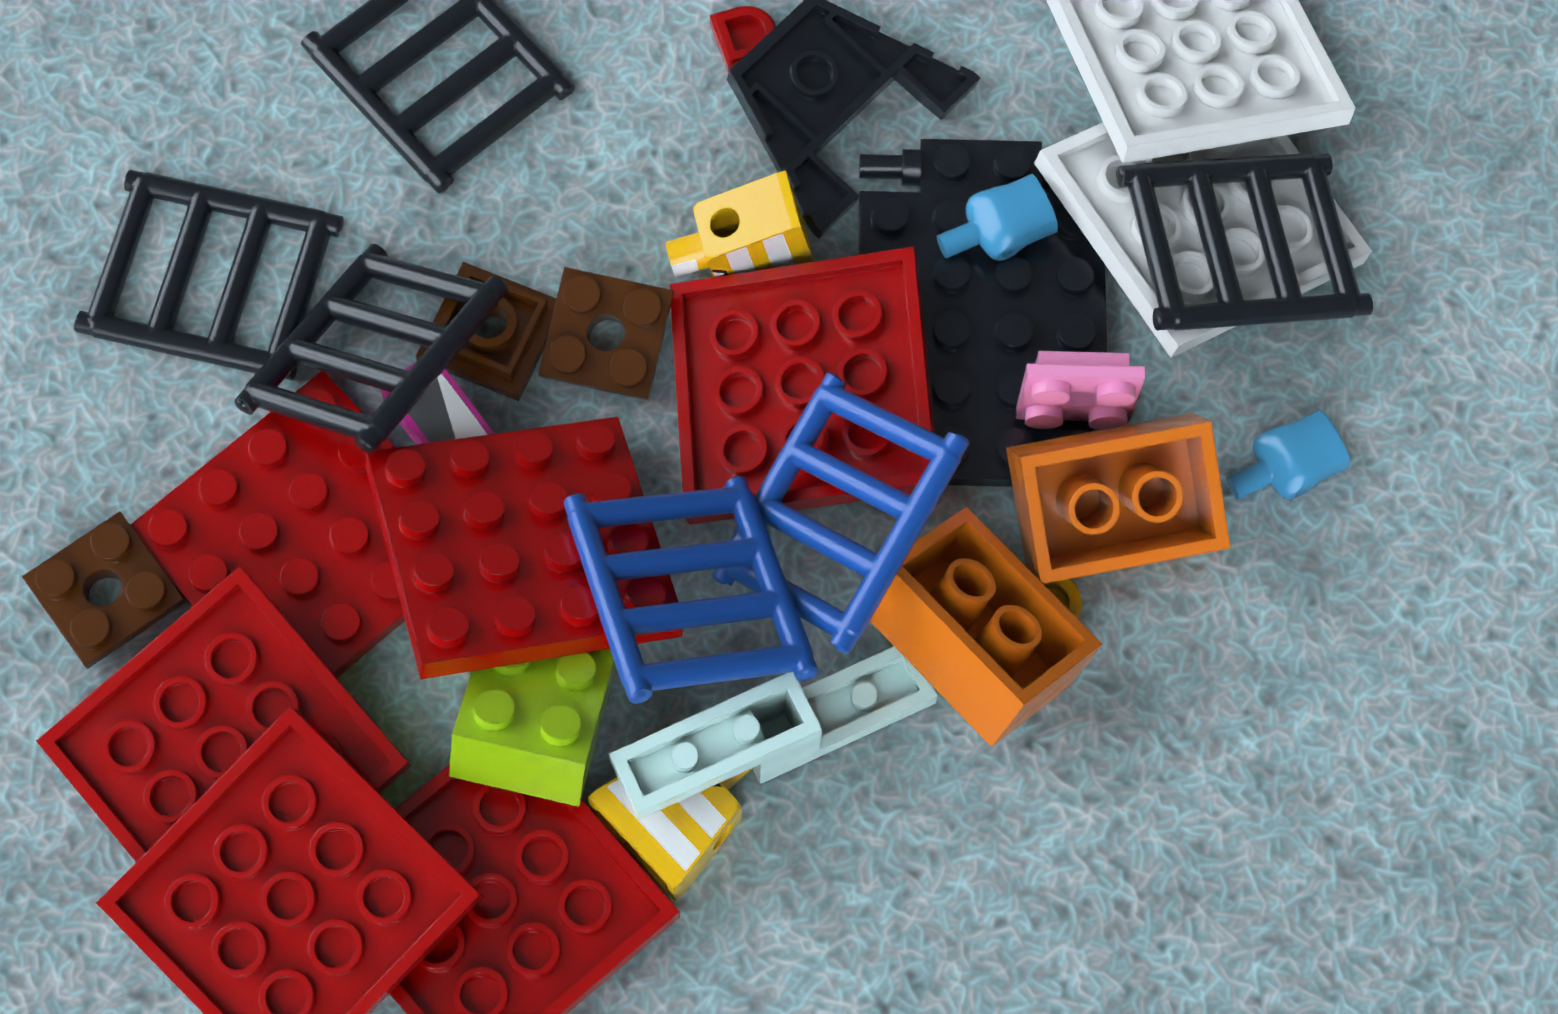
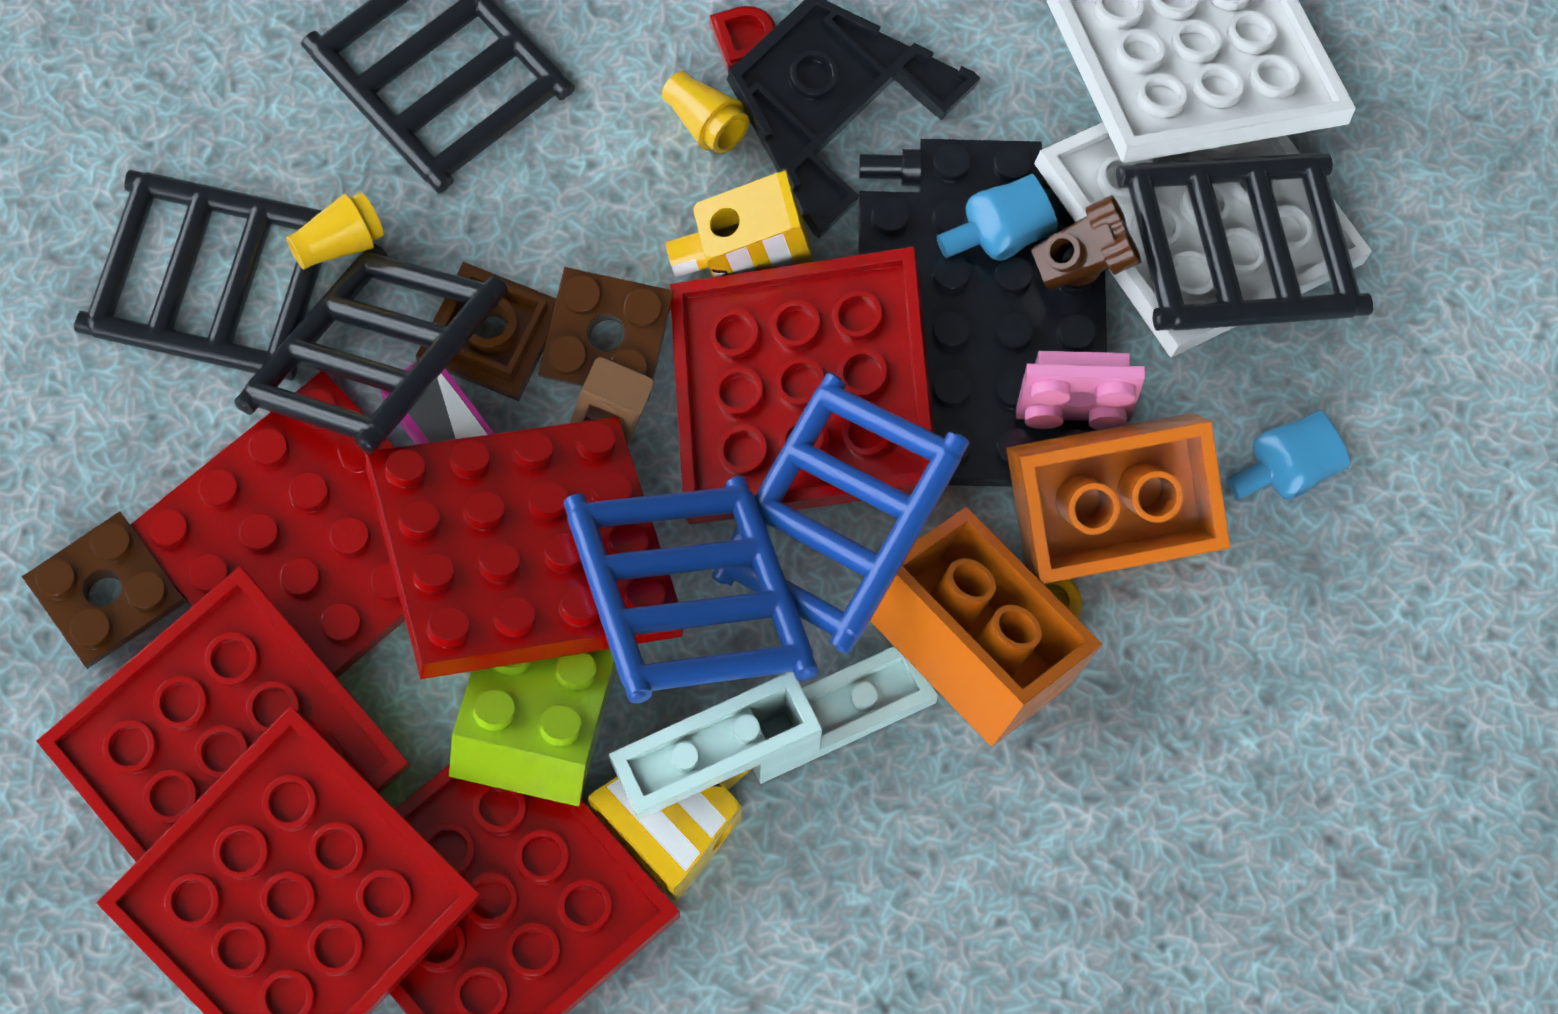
none -> yellow cone [286,192,384,270]
none -> medium nougat slope [570,357,654,445]
none -> yellow cone [662,71,749,154]
none -> reddish brown plate [1031,195,1142,290]

